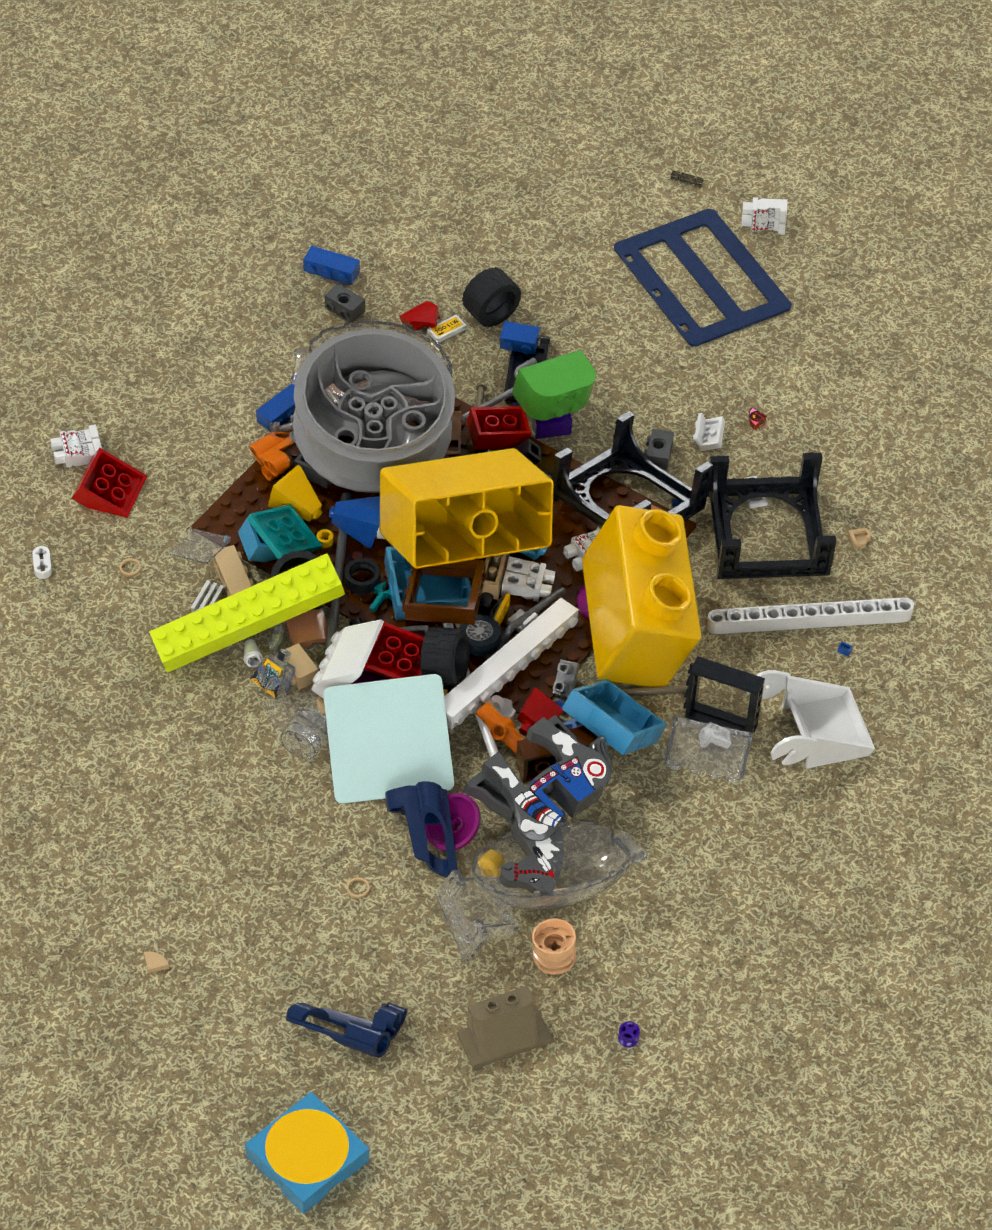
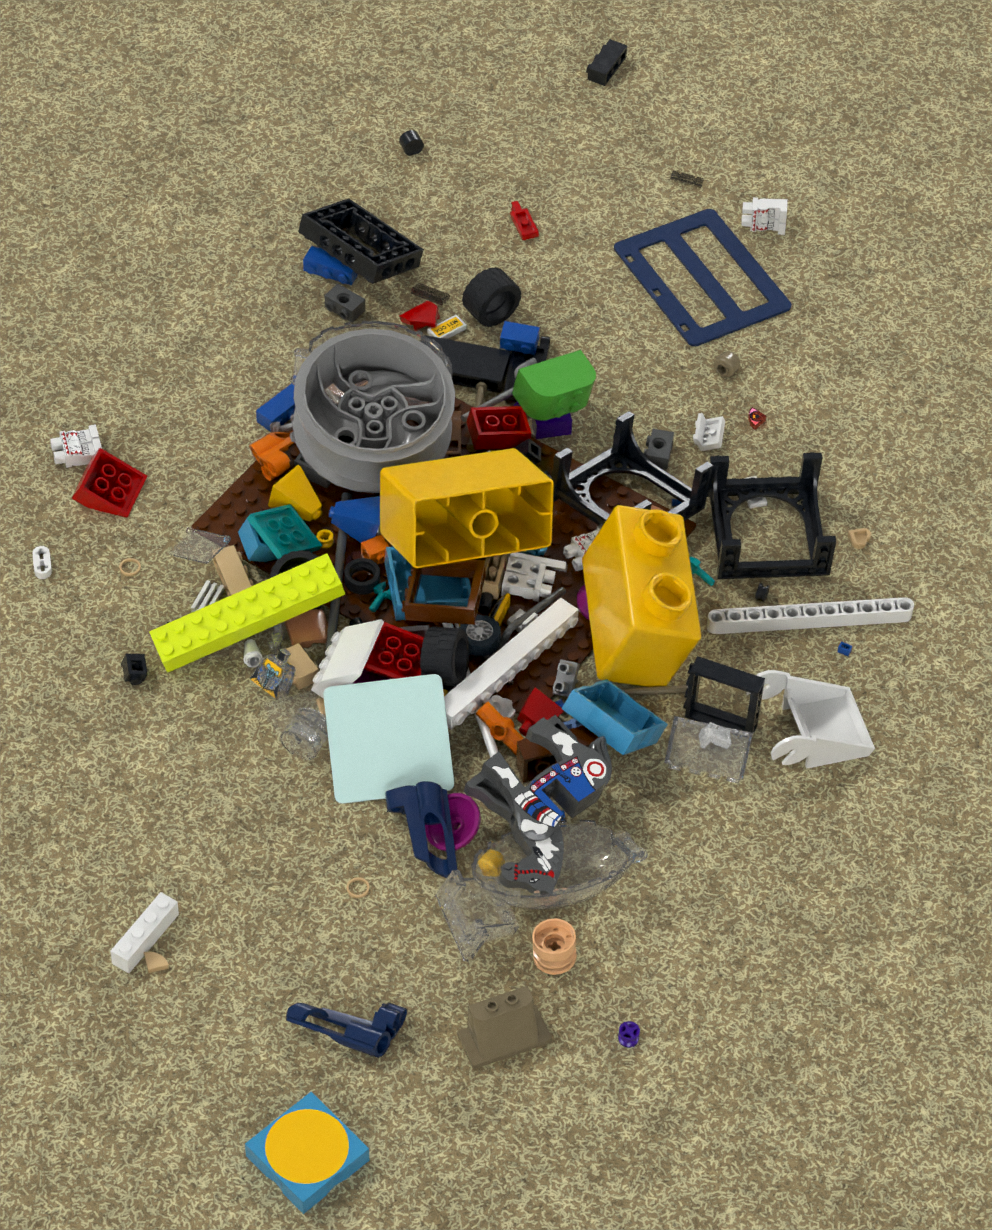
none -> white brick [110,892,179,973]
none -> black brick [121,653,148,685]
none -> black brick [298,198,424,284]
none -> orange brick [361,535,391,565]
none -> black piece [399,130,424,156]
none -> clear smoke tile [410,283,450,306]
none -> black brick [421,335,511,393]
none -> red hinge [510,201,539,241]
none -> white tile [510,552,568,572]
none -> black brick [586,39,627,86]
none -> teal bar [689,557,715,586]
none -> dark tan head [714,351,740,378]
none -> black bush [755,583,770,602]

